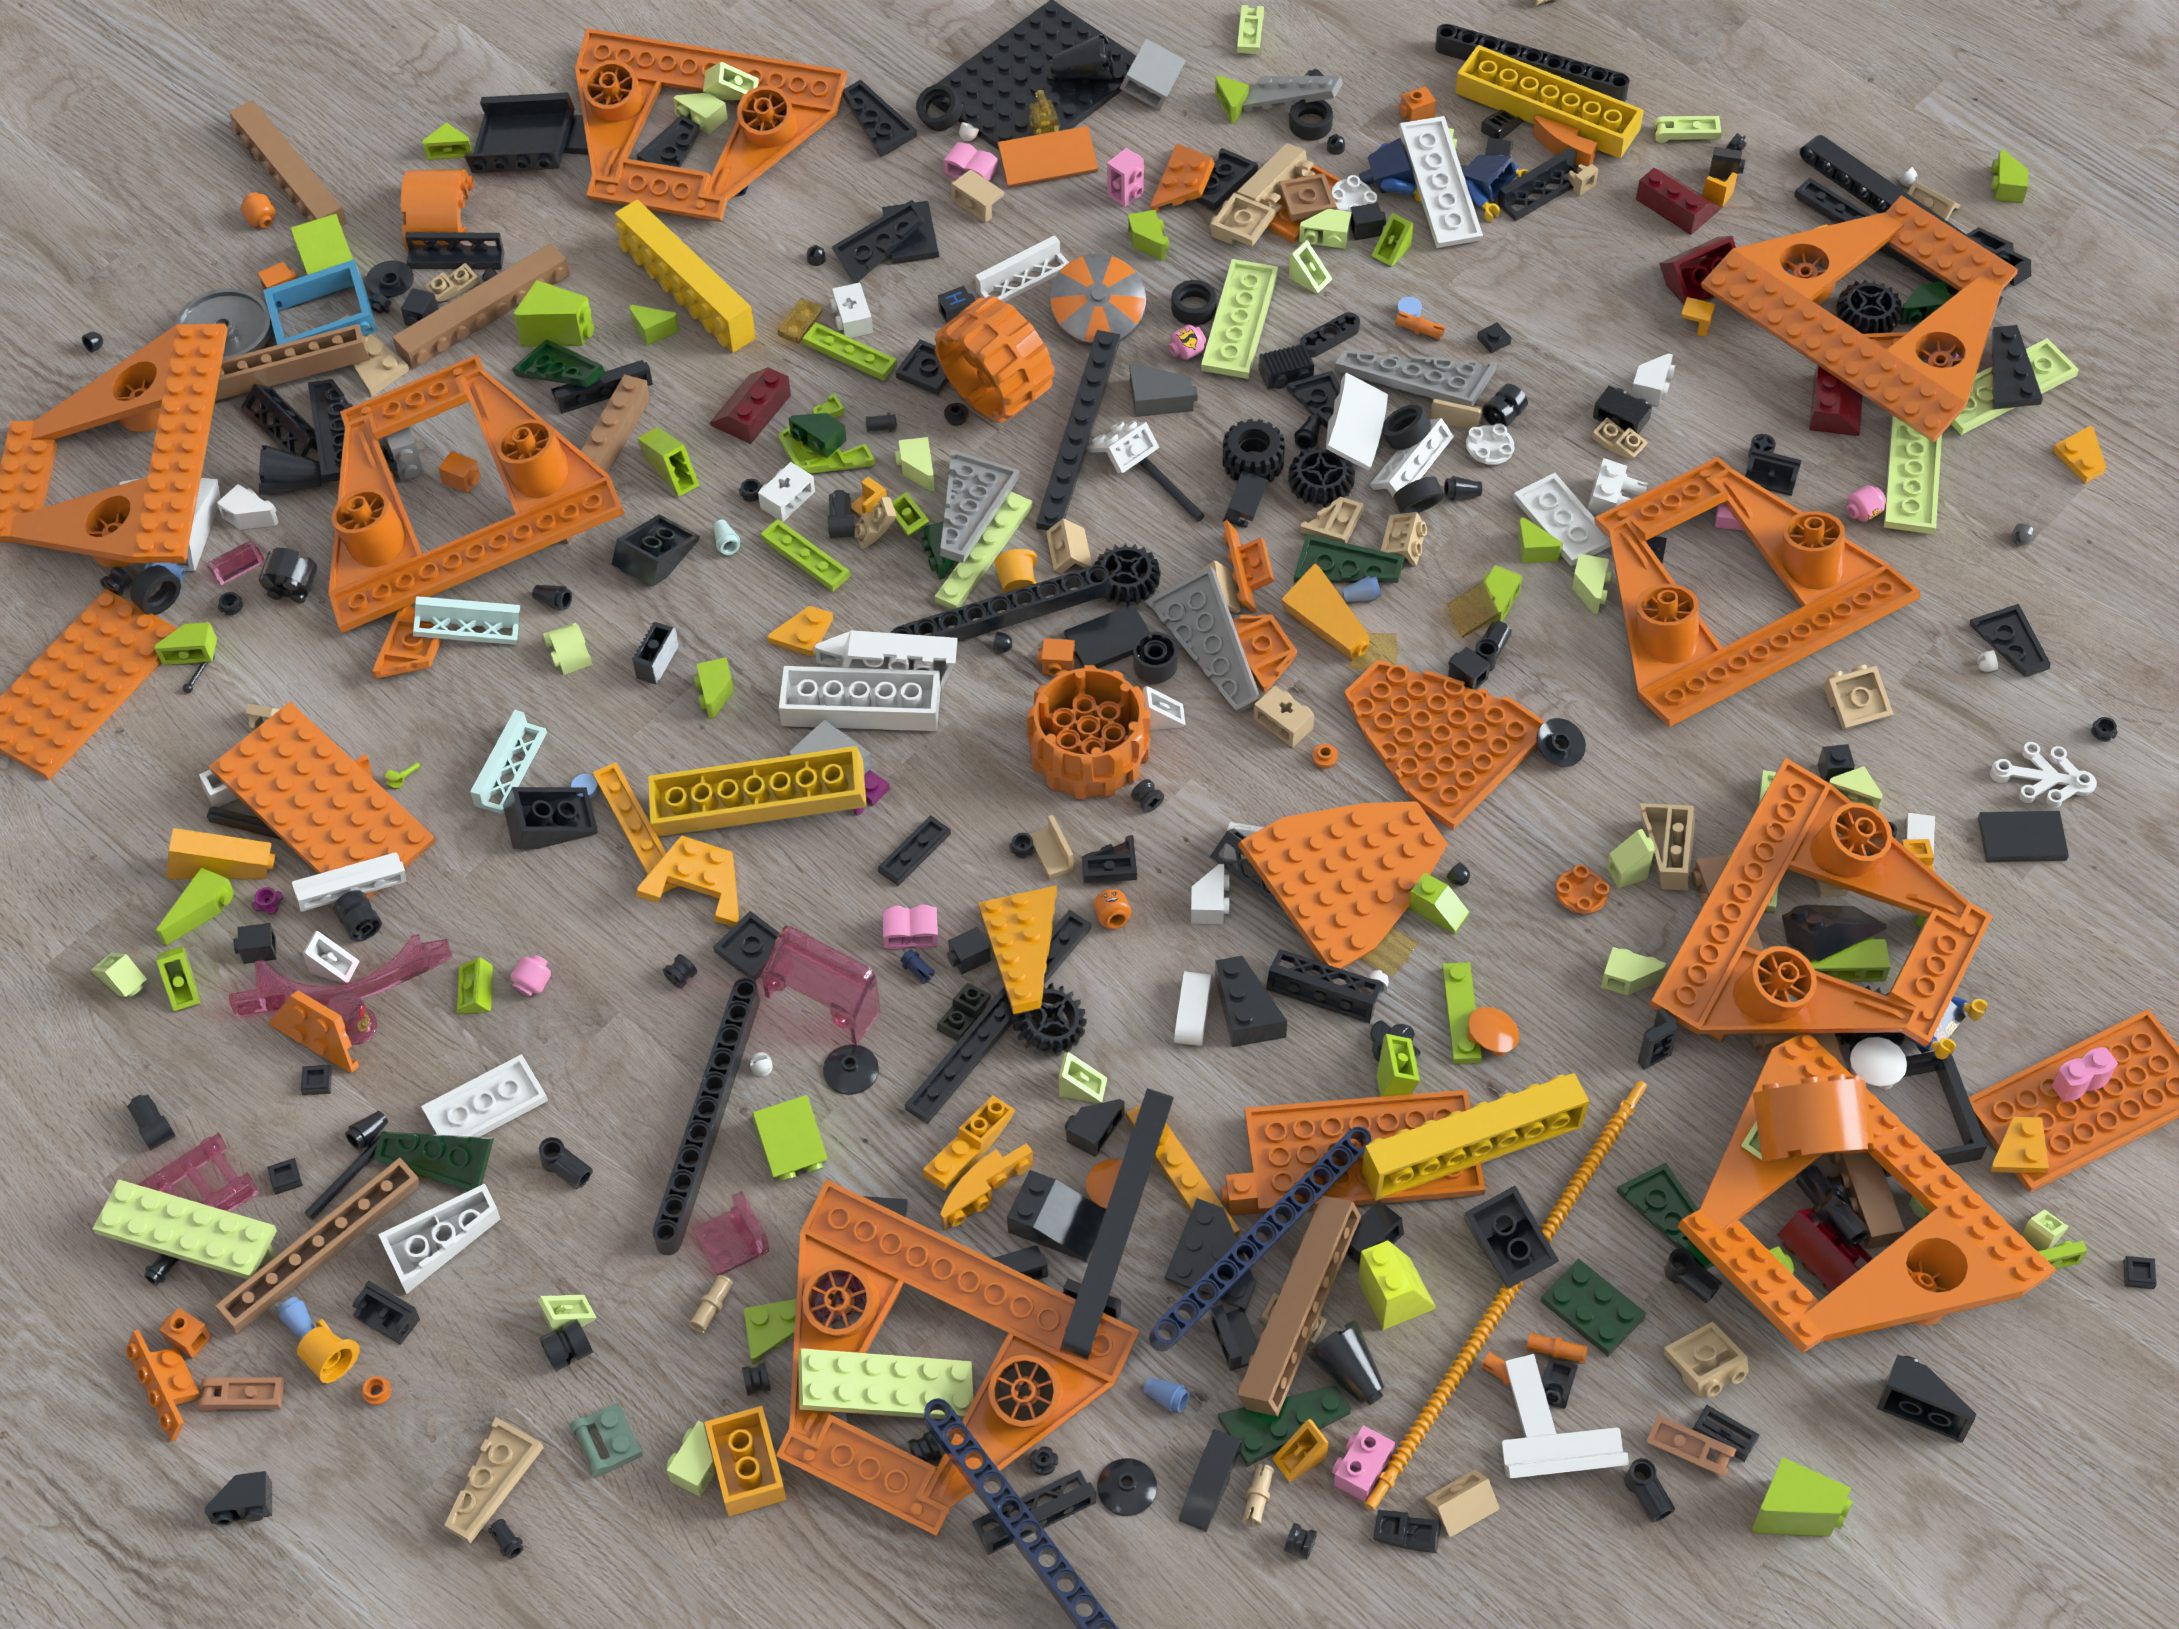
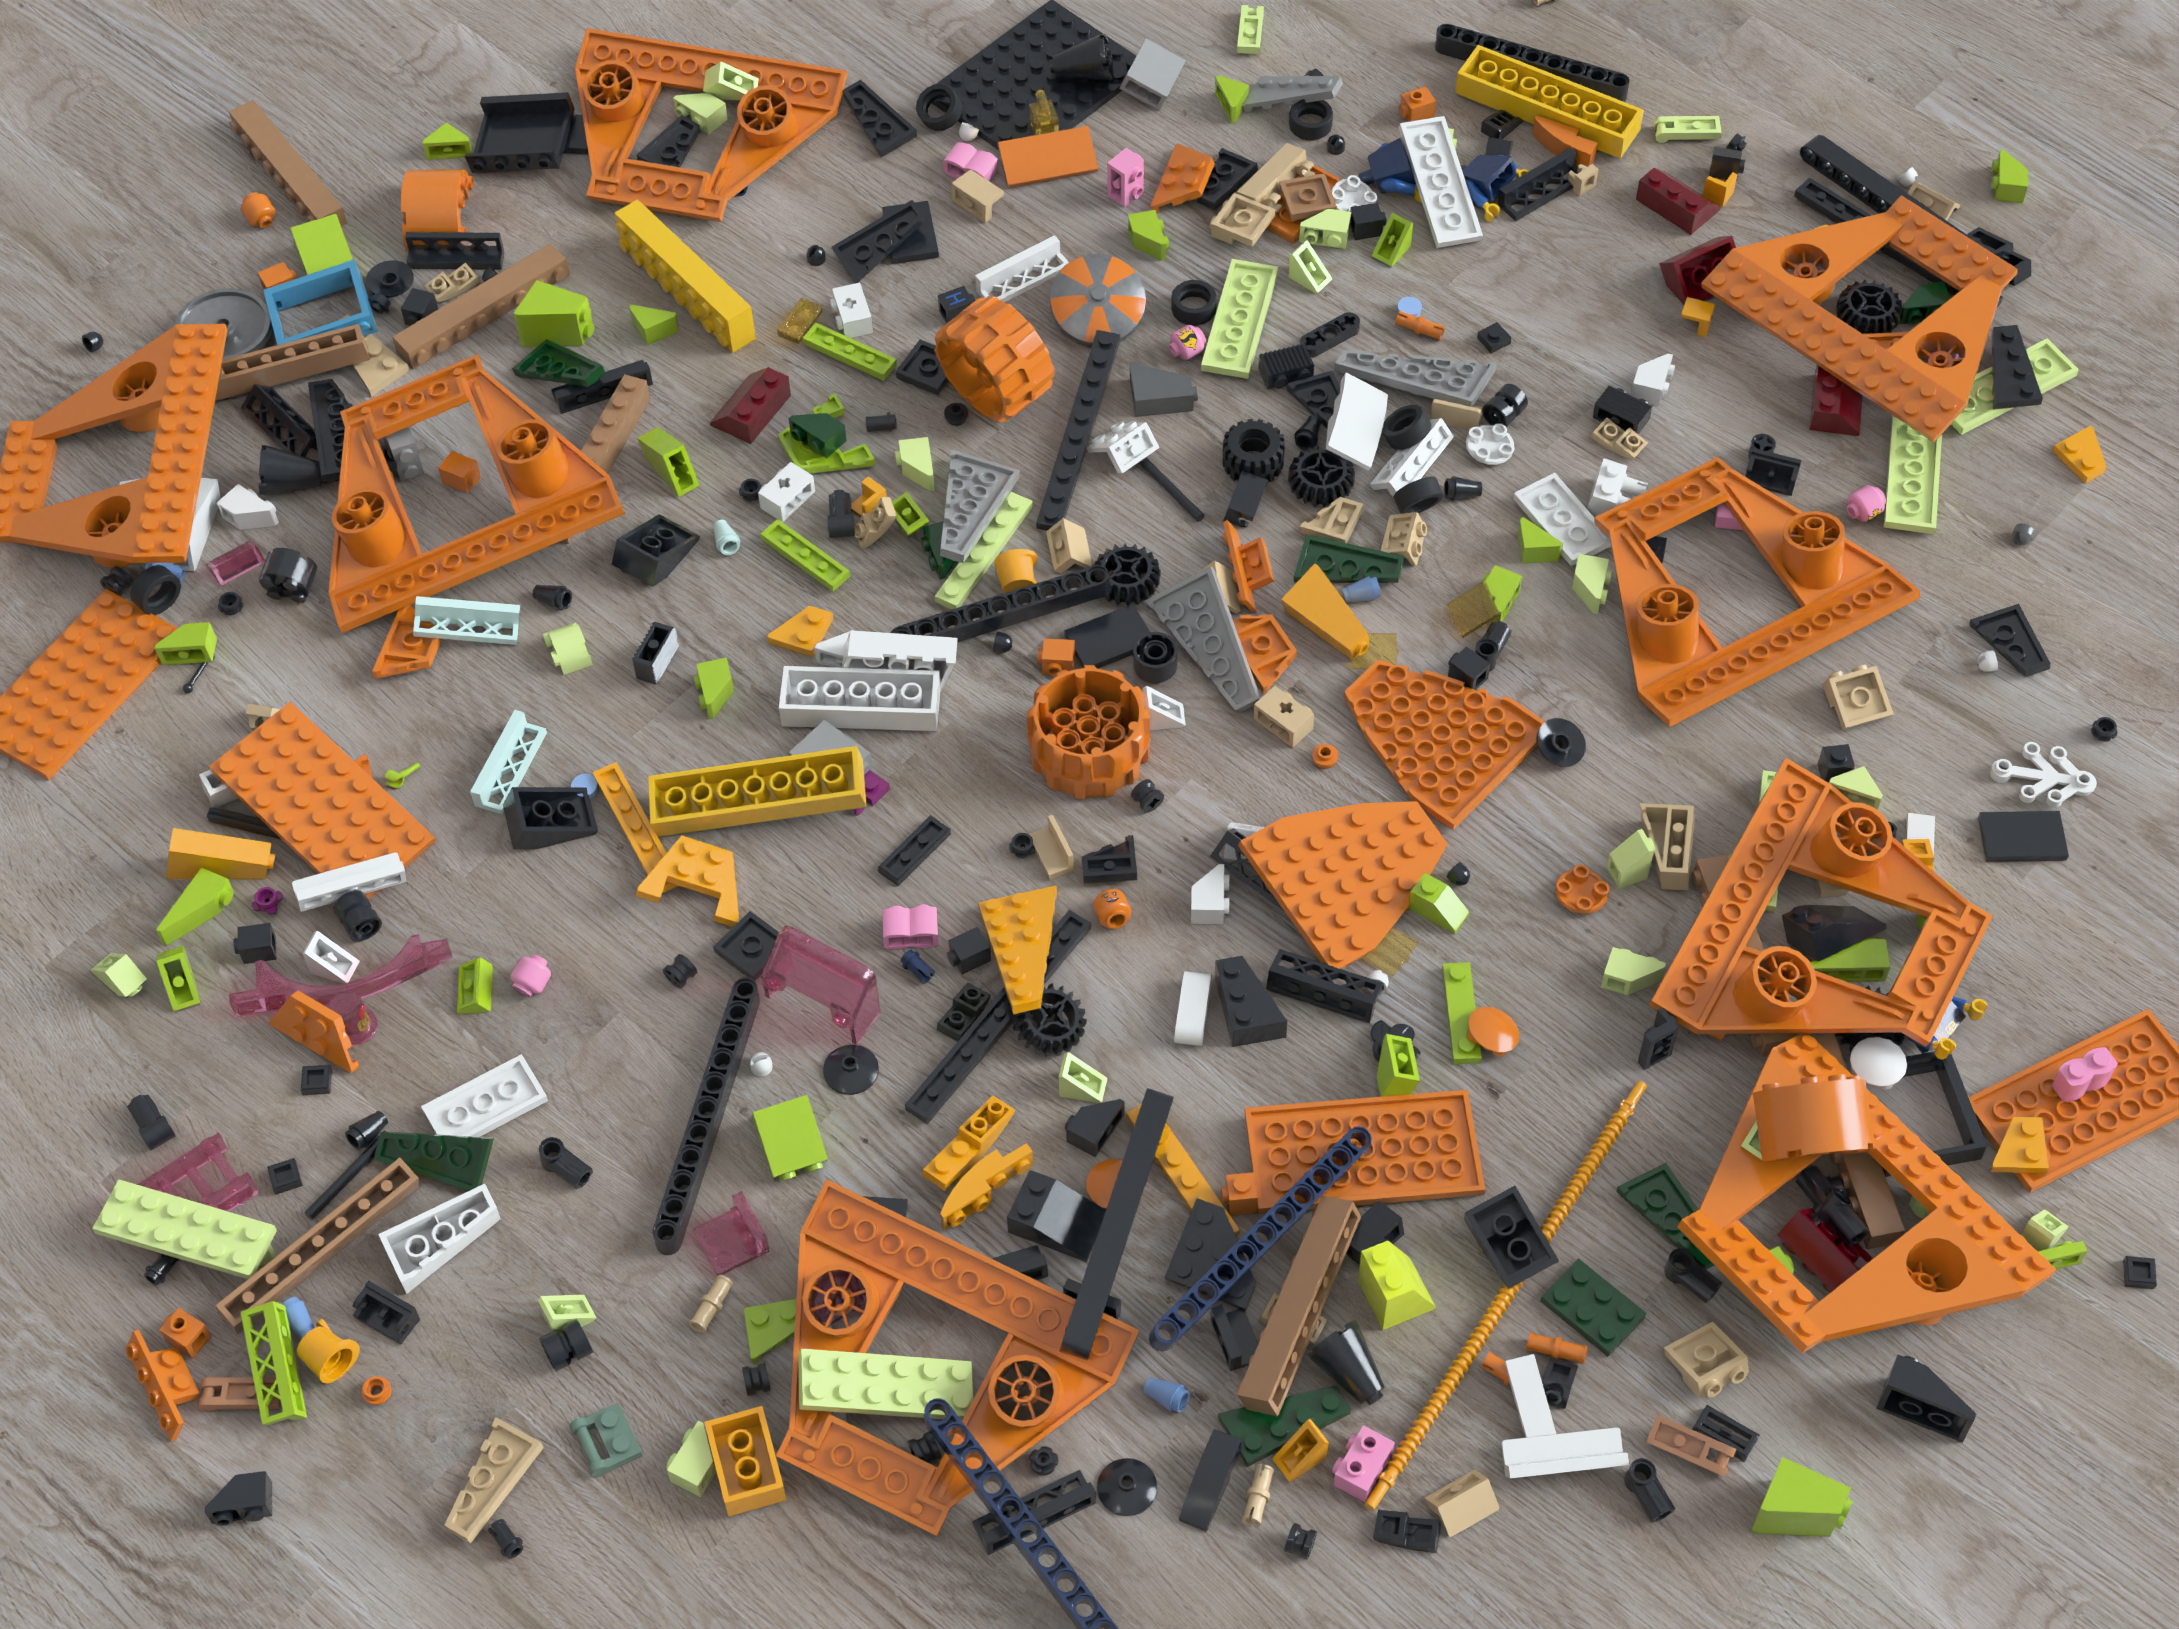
yellow brick [1361,1073,1589,1201] -> none
none -> lime fence [241,1301,307,1426]

